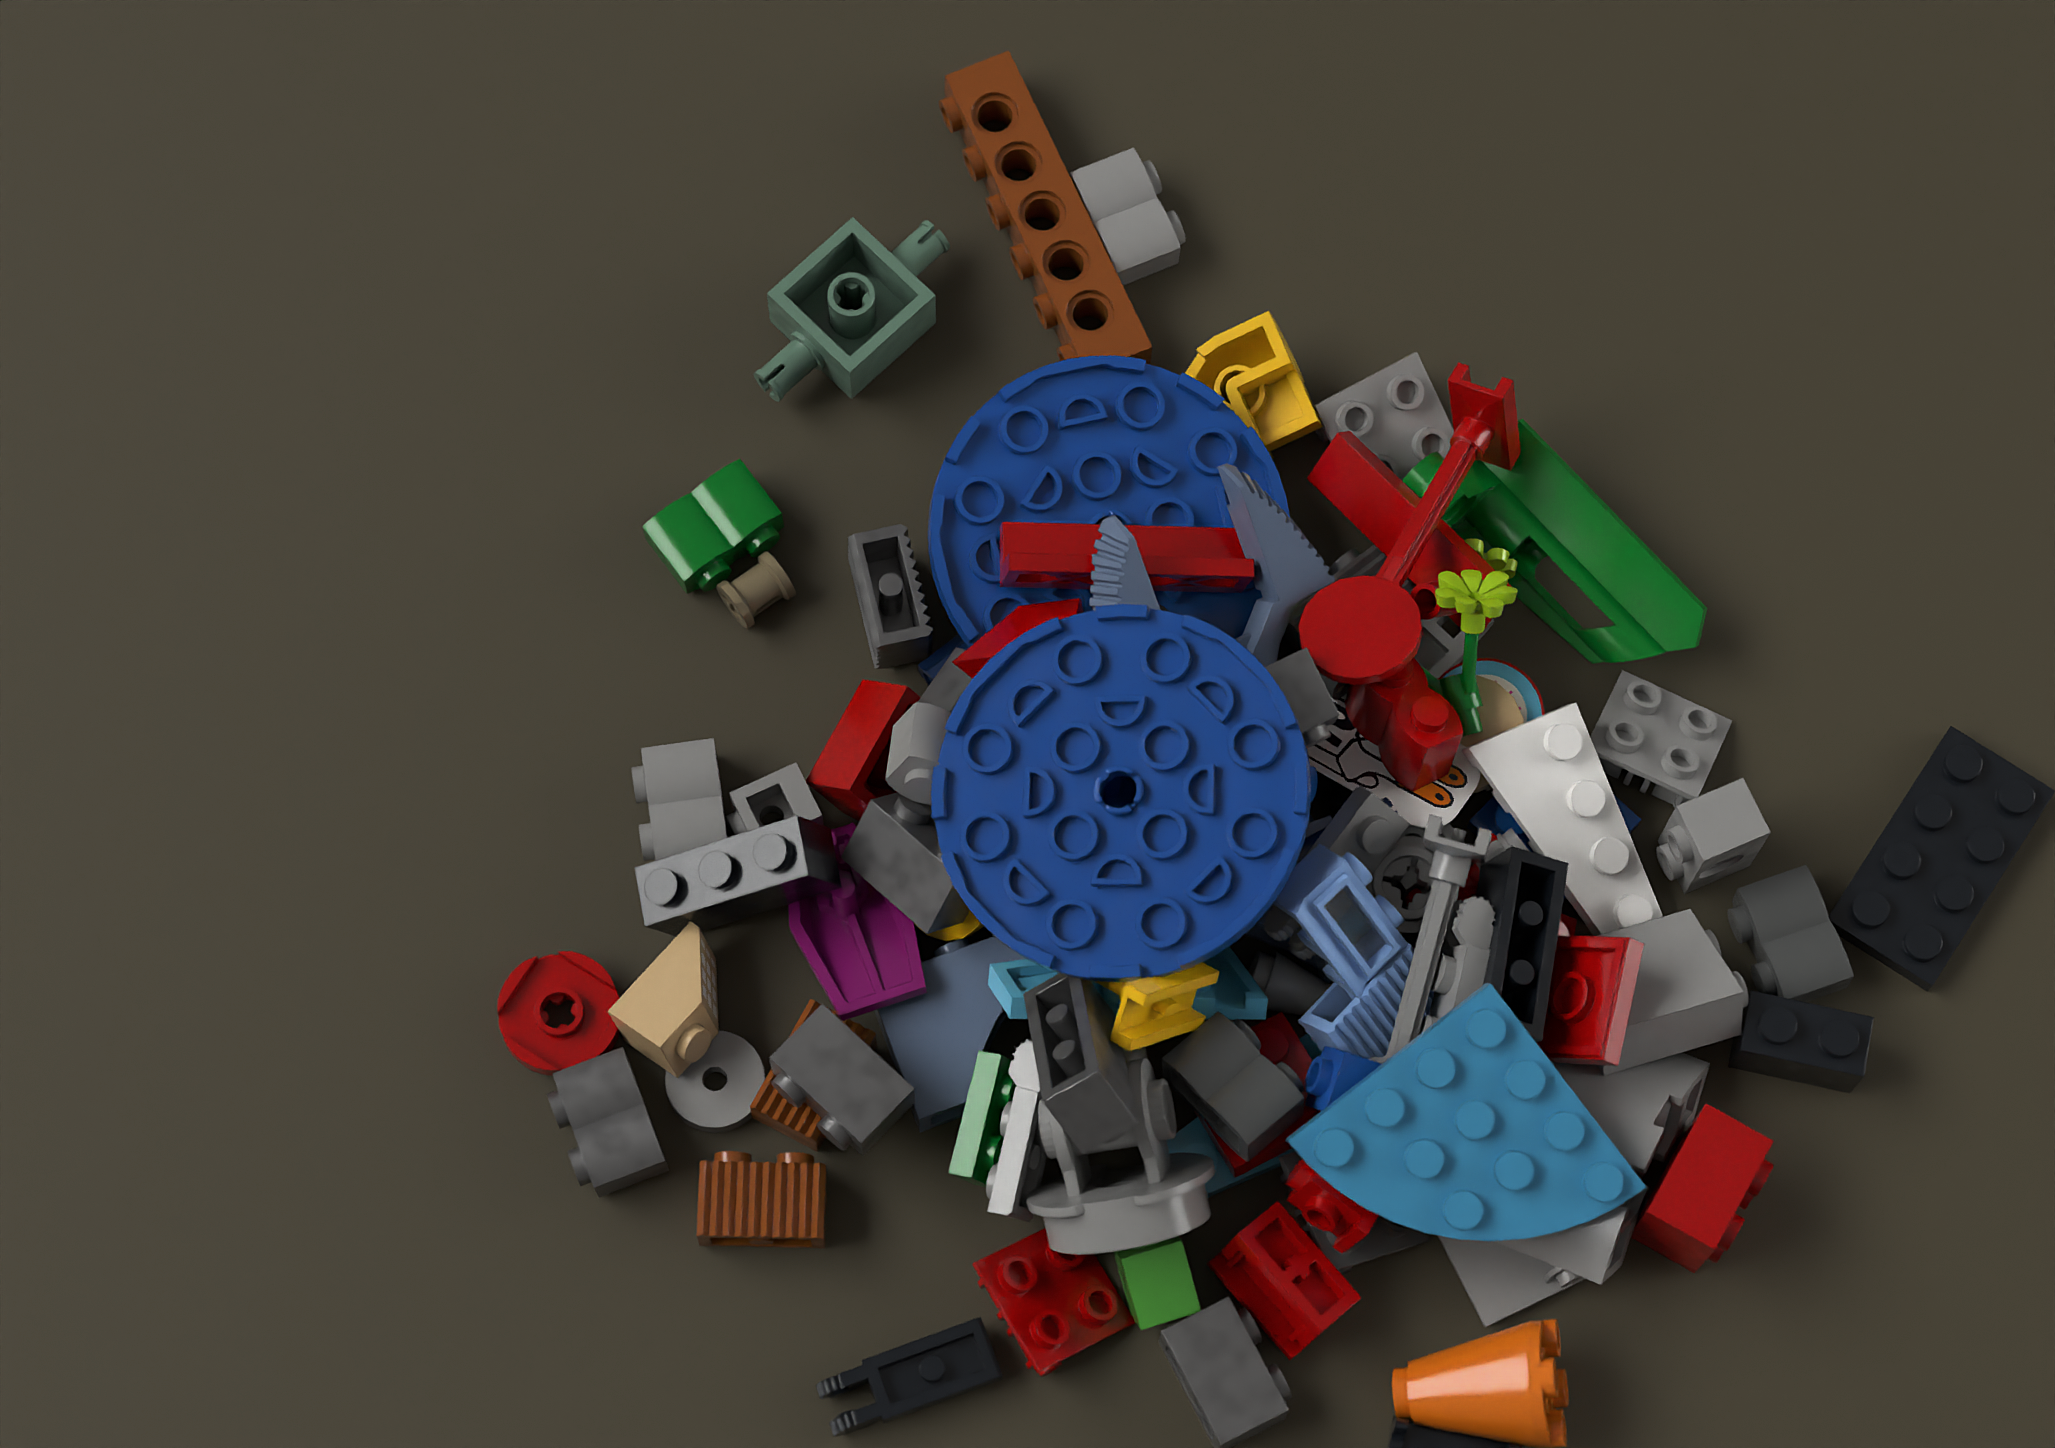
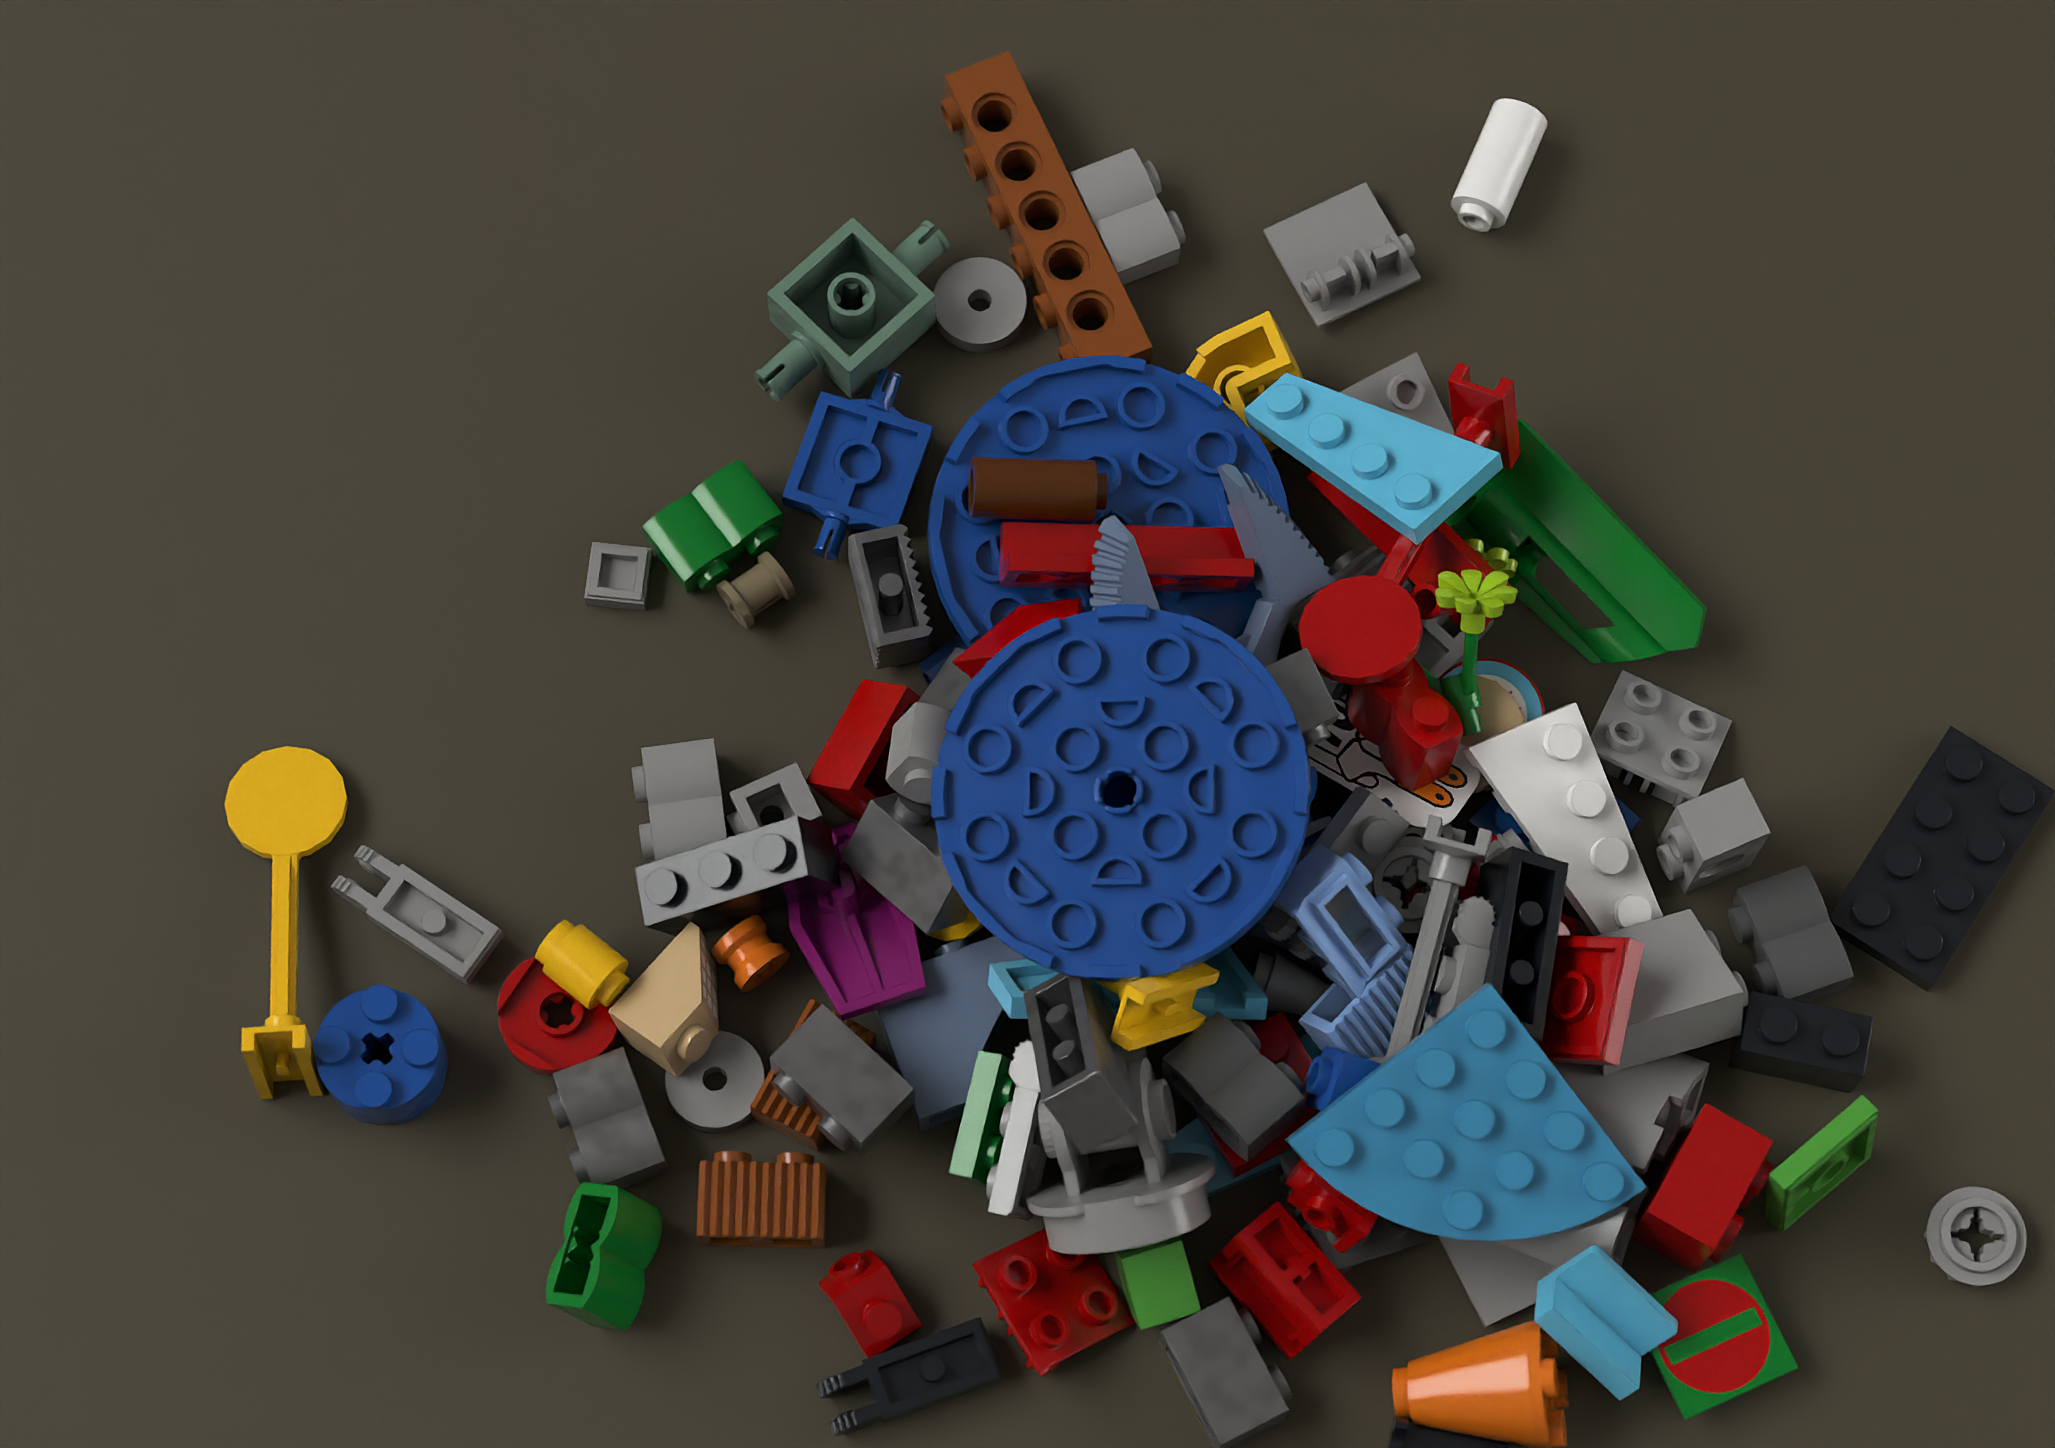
none -> yellow piece [224,746,348,1100]
none -> blue brick [313,984,448,1125]
none -> light grey hinge [331,845,504,985]
none -> yellow brick [535,920,630,1010]
none -> green brick [546,1182,662,1331]
none -> light grey tile [584,542,653,611]
none -> orange wheel [711,915,790,992]
none -> blue plate [782,369,934,560]
none -> red bracket [818,1249,922,1358]
none -> light grey piece [934,257,1027,353]
none -> reddish brown brick [968,457,1108,522]
none -> medium azure wing [1244,372,1503,545]
none -> light grey hinge [1263,182,1421,328]
none -> white brick [1451,98,1548,232]
none -> medium azure panel [1534,1245,1678,1401]
none -> piece [1650,1253,1798,1421]
none -> bright green tile [1764,1095,1878,1232]
none -> light grey gear [1924,1187,2027,1288]

